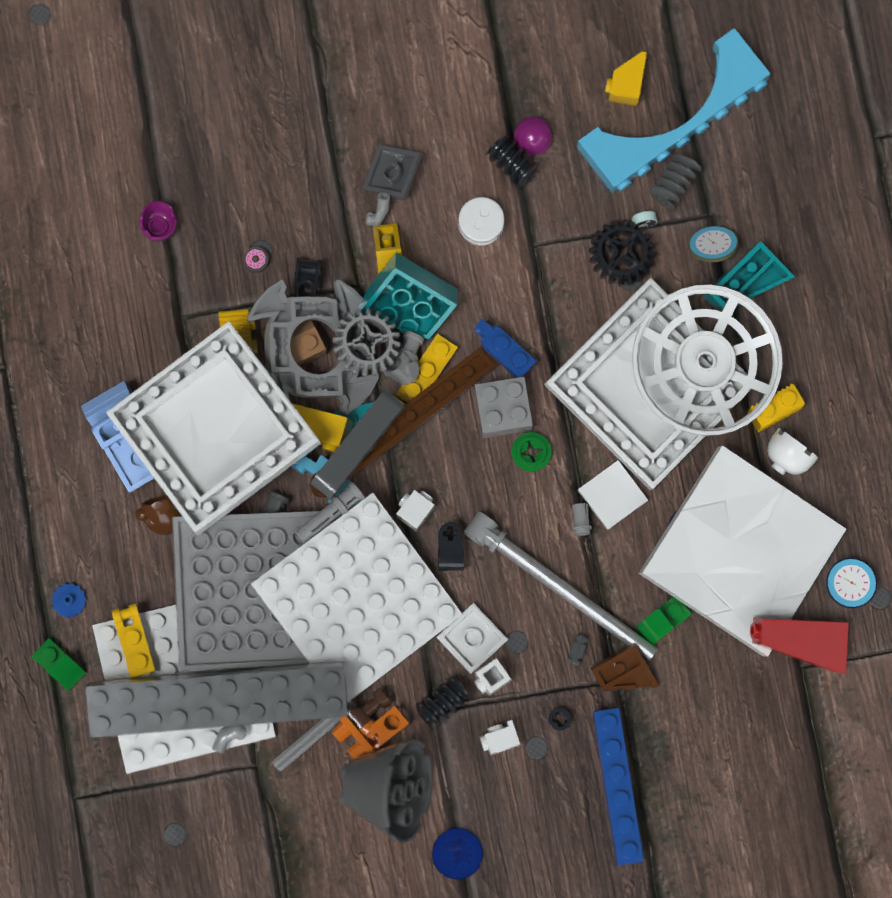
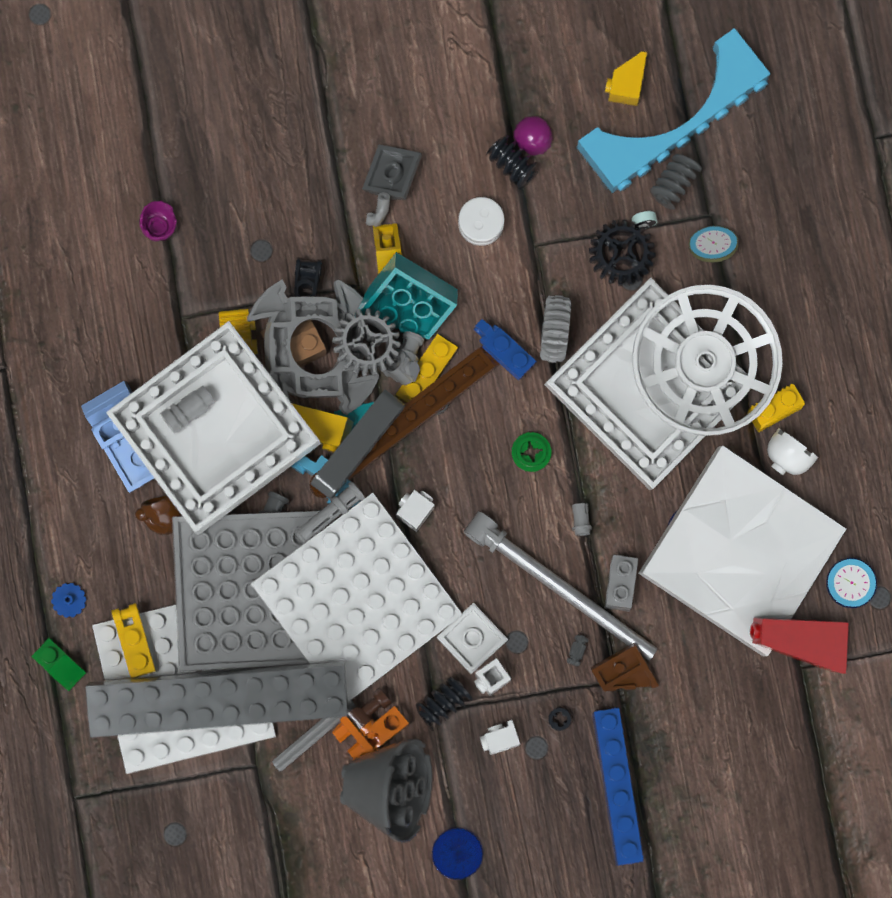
light grey arm [212,725,247,754] -> none
tile [243,247,268,273] -> none
black piece [438,522,464,571] -> none
light grey brick [474,377,533,439] -> none
white tile [578,461,648,531] -> none
green slope [636,597,692,645] -> none
teal wedge [702,241,795,312] -> none
none -> light grey axle [160,386,215,434]
none -> light grey gear [540,295,571,363]
none -> light grey brick [604,555,638,612]

